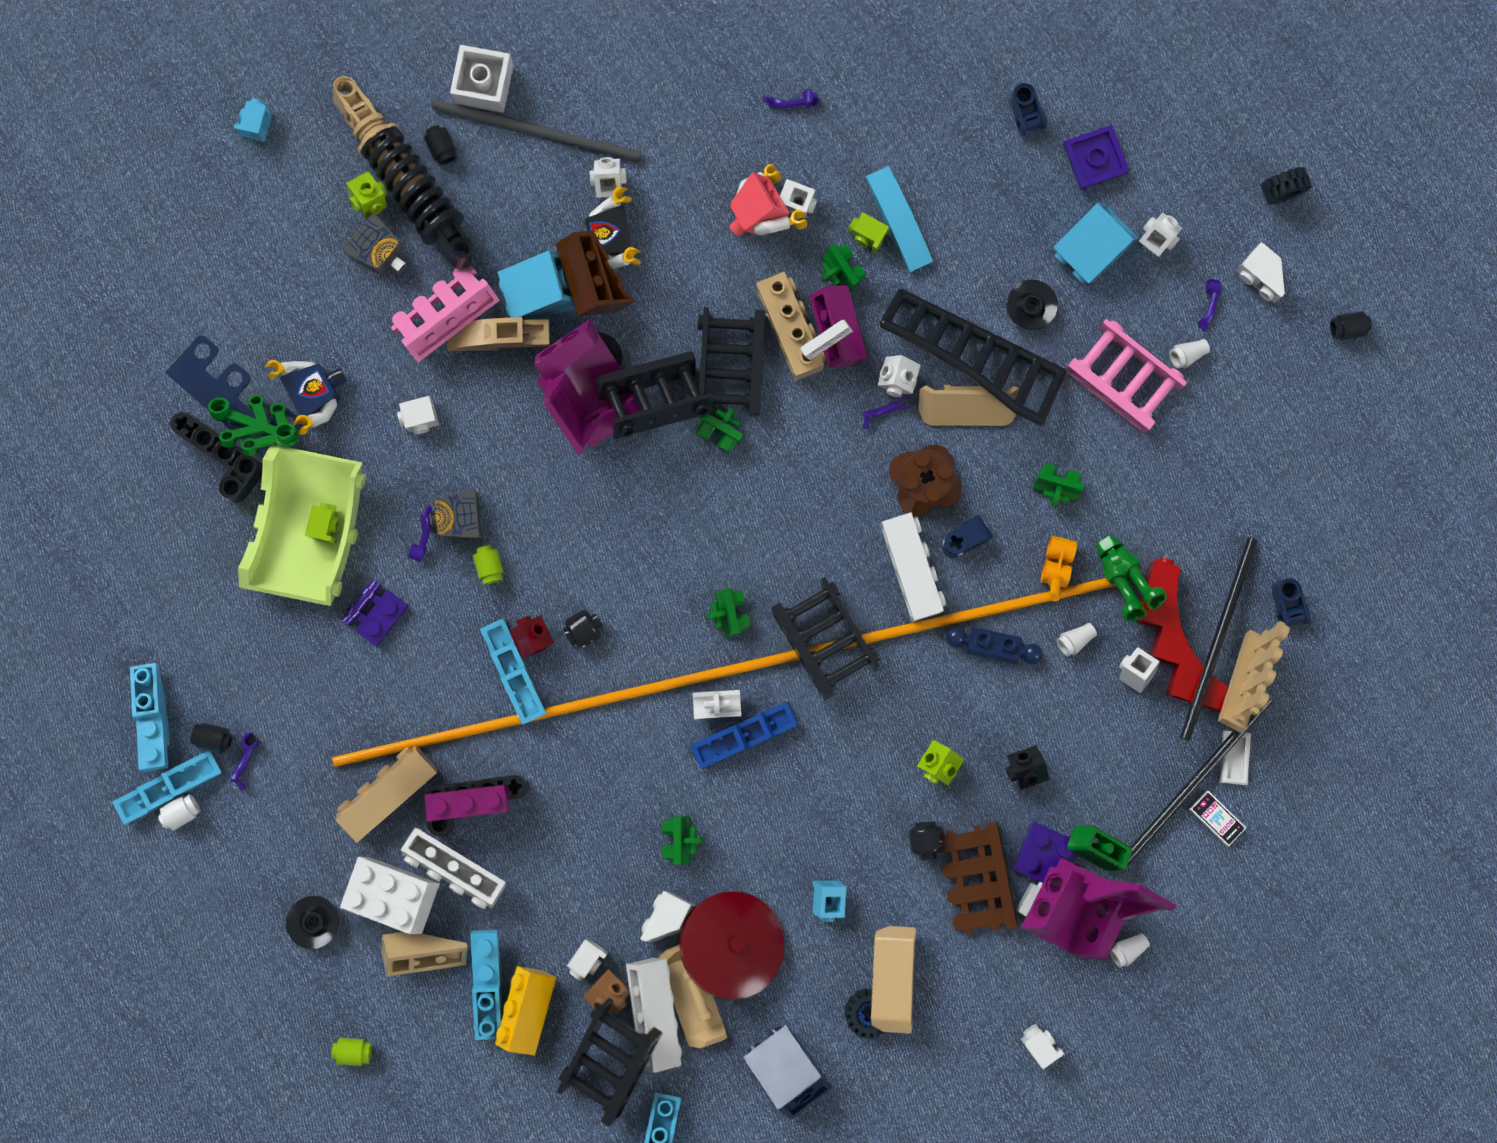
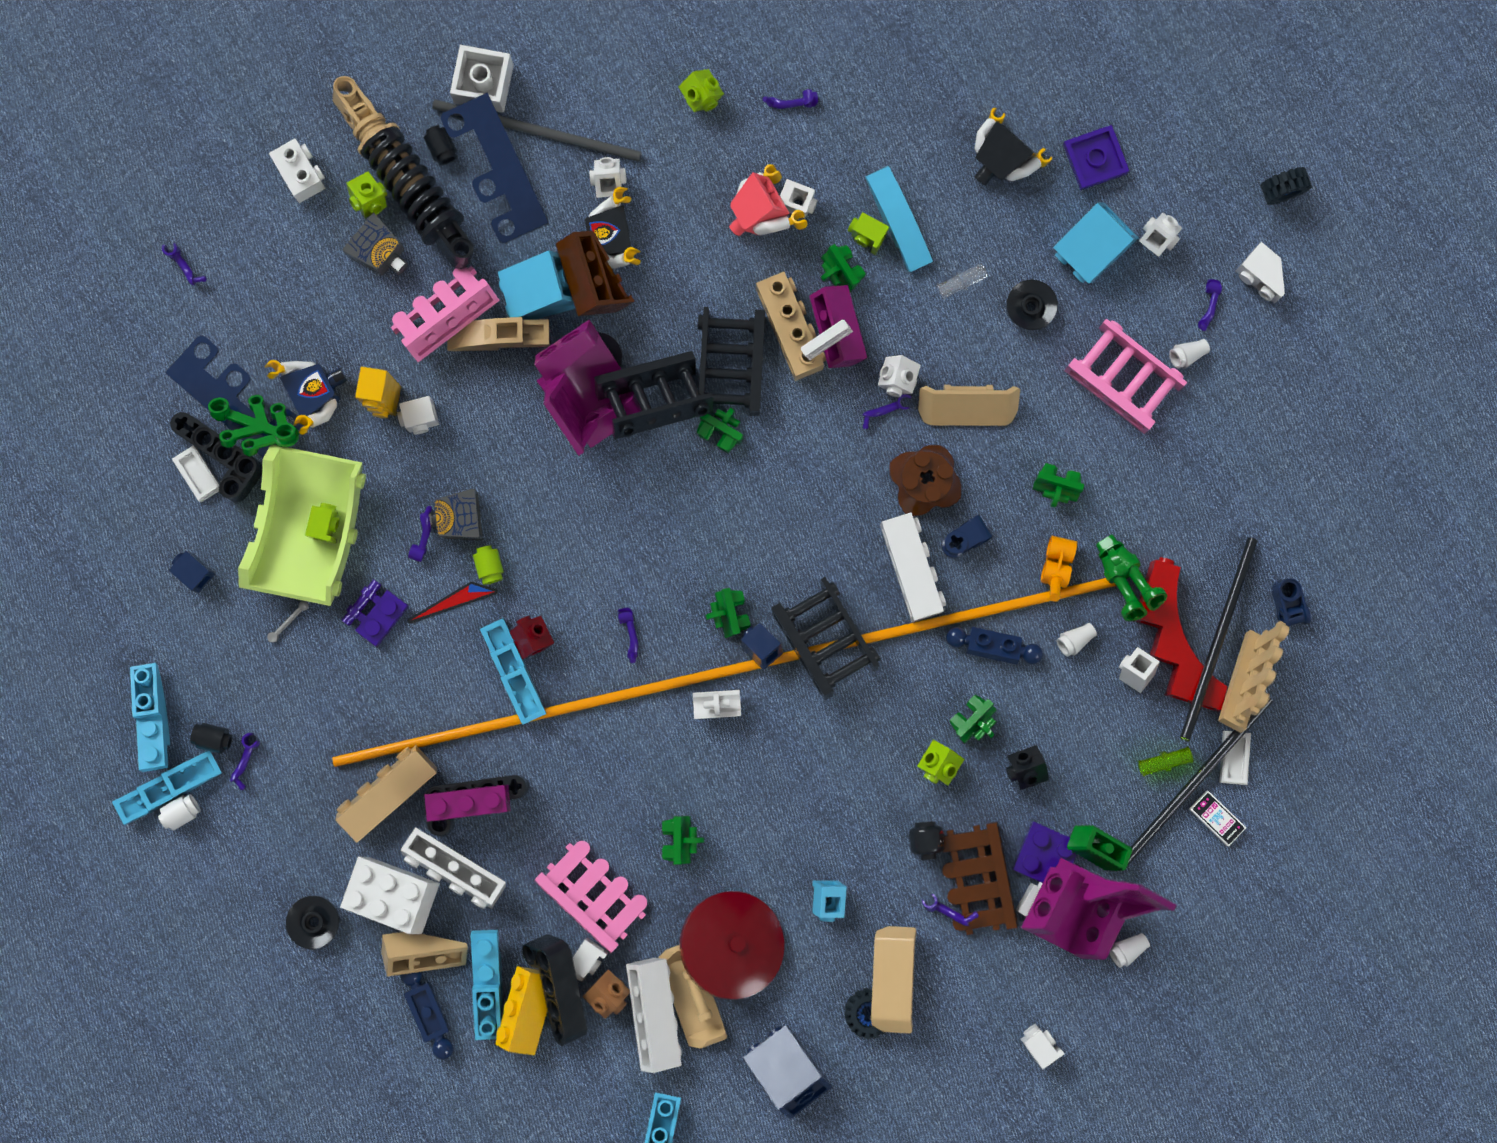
medium azure brick [234,99,272,142] -> none
lime brick [331,1038,372,1066] -> none
black fence [557,998,663,1127] -> none
black head [563,610,603,648] -> none
white slope [641,891,696,942] -> none
blue slope [690,701,800,769] -> none
black bar [880,289,1066,425] -> none
dark blue piece [1009,83,1047,136] -> none
black brick [1330,311,1372,340] -> none
none -> dark purple piece [162,243,207,285]
none -> dark blue brick [169,551,216,593]
none -> white tile [172,445,220,503]
none -> light grey hinge [267,601,309,643]
none -> white brick [269,139,326,203]
none -> yellow brick [355,367,401,419]
none -> dark blue plate [401,972,454,1060]
none -> sticker [408,582,498,623]
none -> dark blue piece [441,93,549,243]
none -> black beam [522,934,587,1046]
none -> bright pink fence [534,841,647,953]
none -> dark purple piece [617,607,639,664]
none -> lime brick [678,69,724,112]
none -> dark blue brick [741,623,783,670]
none -> dark purple piece [922,894,979,926]
none -> clear axle [936,264,987,300]
none -> green hips [949,695,997,744]
none -> black torso [974,108,1052,186]
none -> clear neon green pin [1138,746,1194,777]

